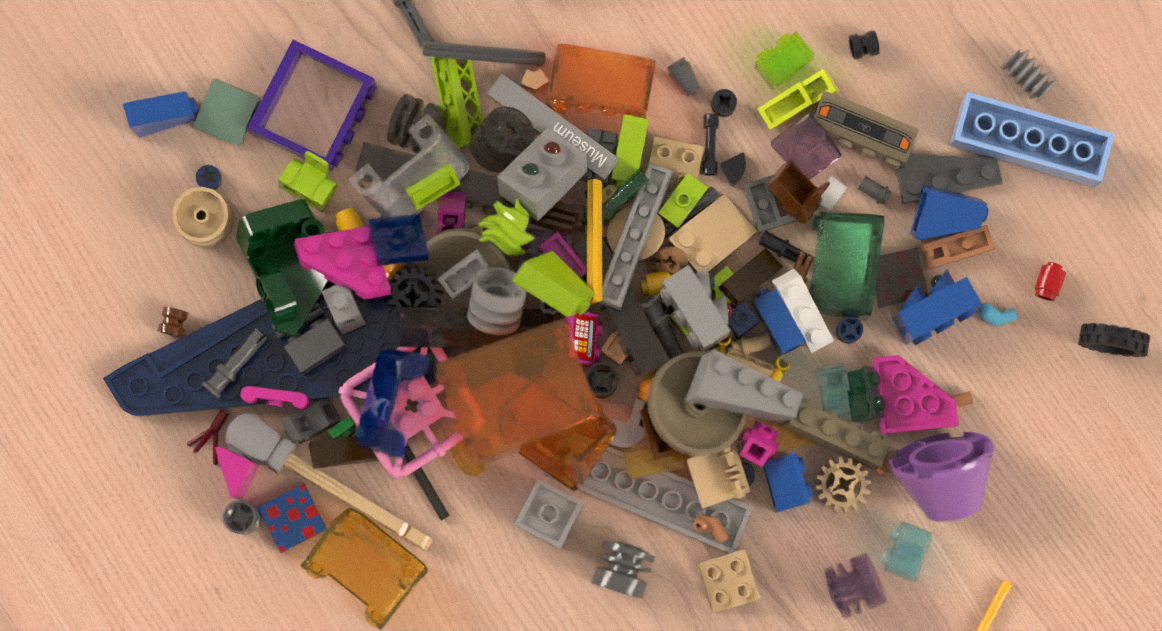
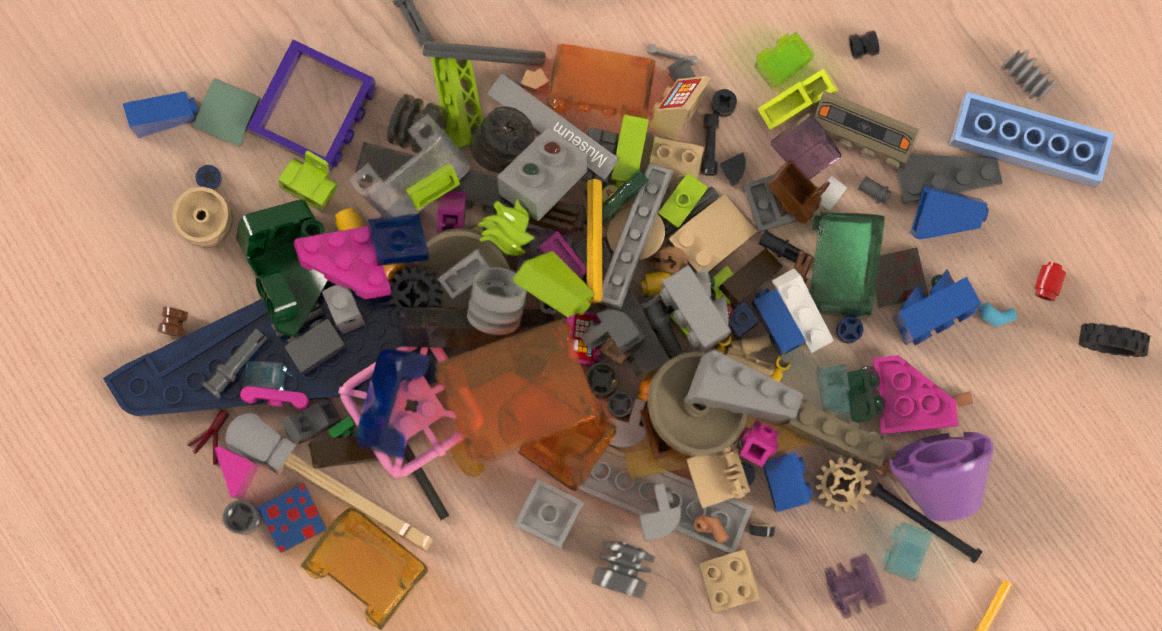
nougat plate [919,225,995,271] -> none
none -> clear light blue slope [243,361,287,390]
none -> dark grey brick [581,310,646,352]
none -> dark grey wheel [607,391,633,419]
none -> light grey brick [639,483,681,542]
none -> light grey hinge [647,44,698,65]
none -> tan slope [650,76,711,141]
none -> black tile [749,524,775,537]
none -> black bar [870,482,982,563]

